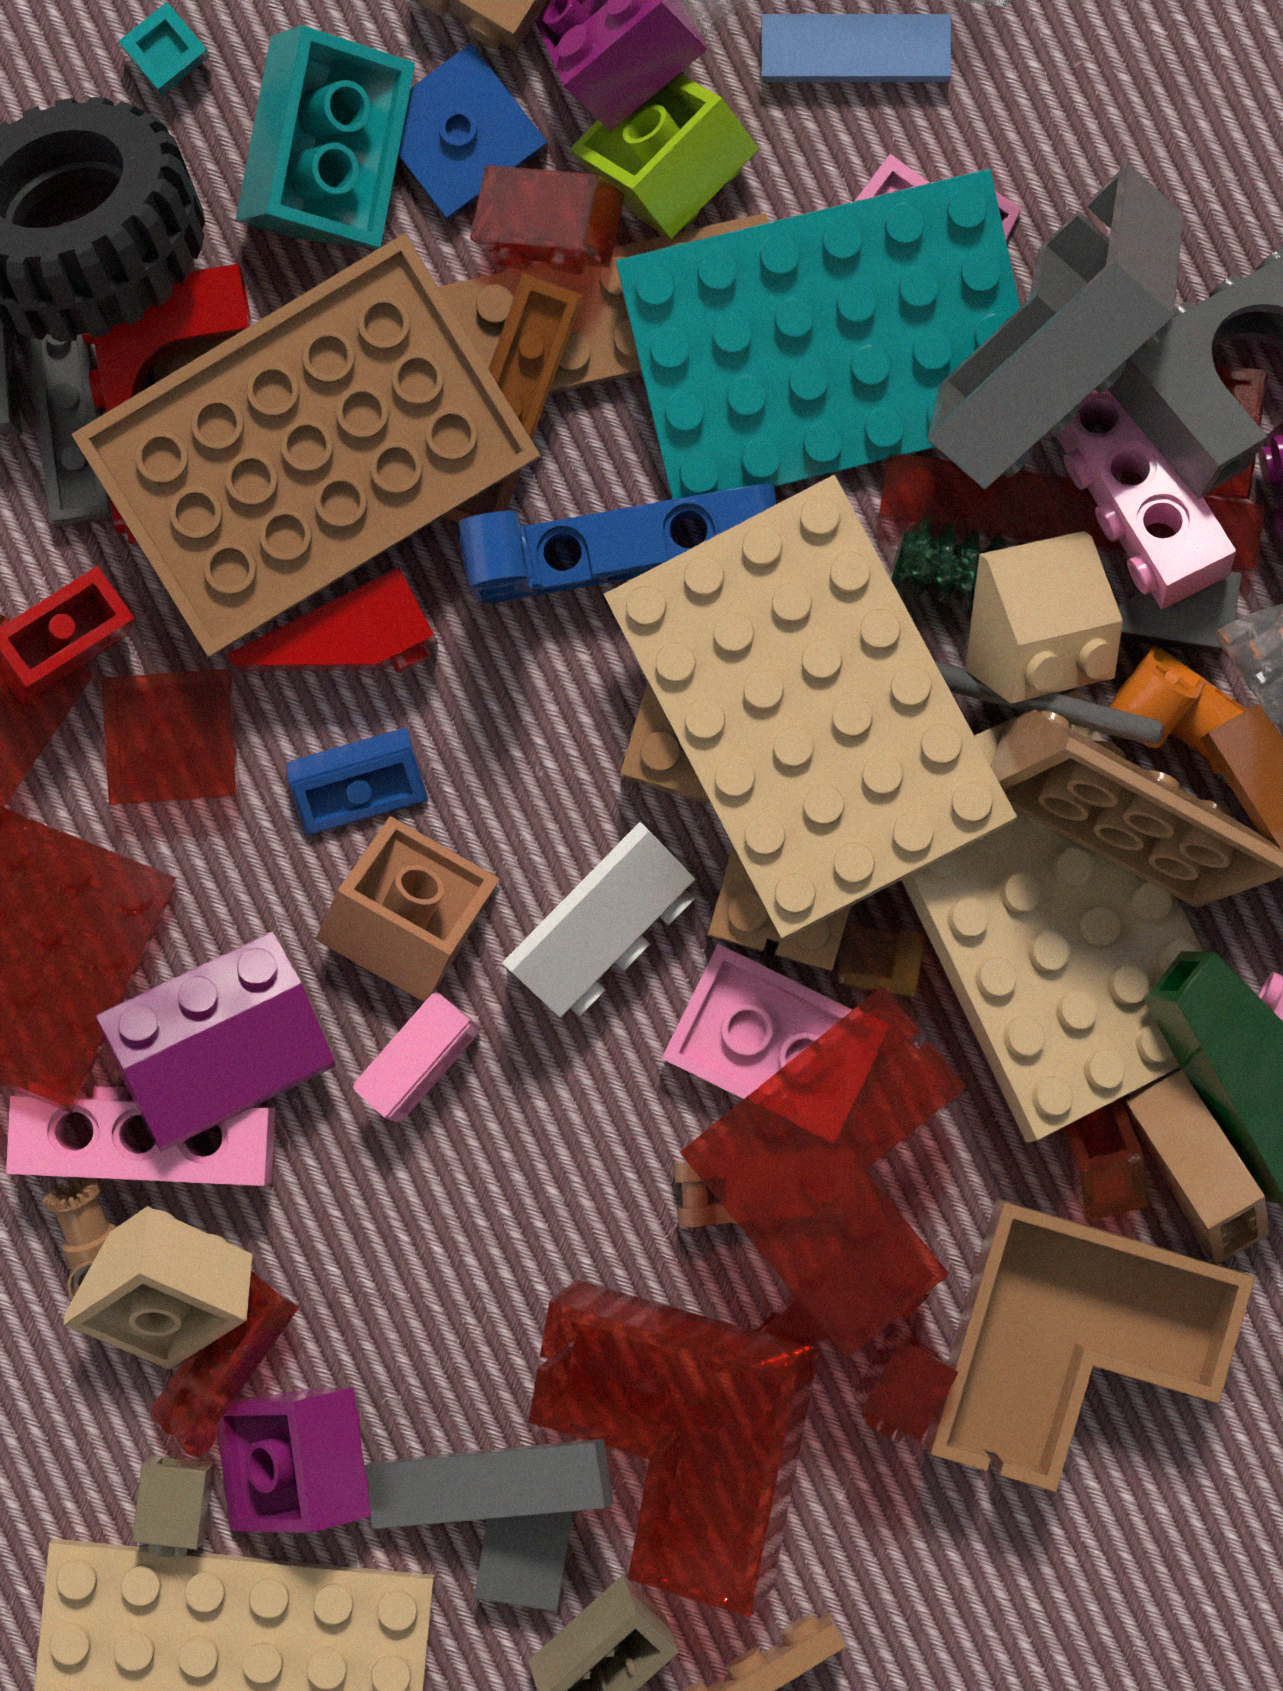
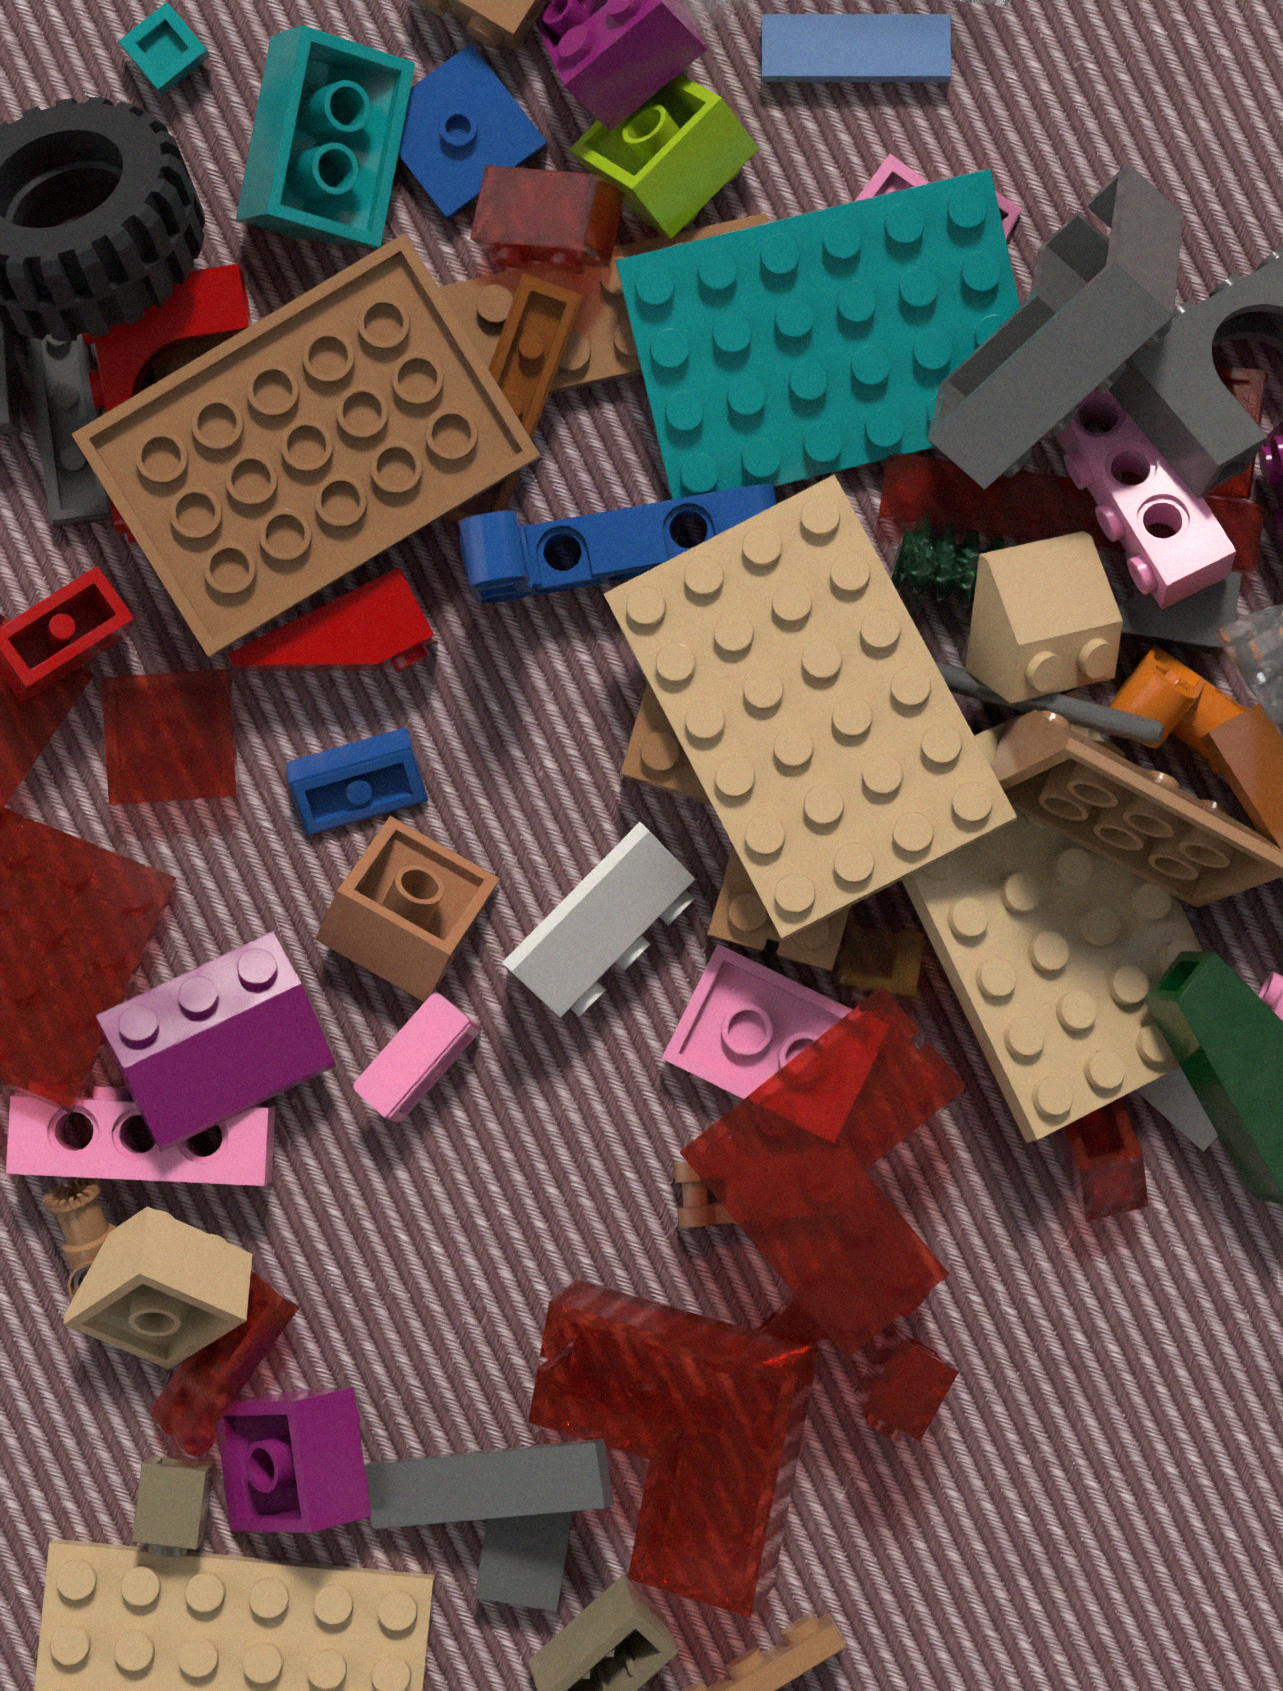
medium nougat piece [924,1198,1255,1492] -> none
medium nougat slope [1126,1070,1270,1264] -> none

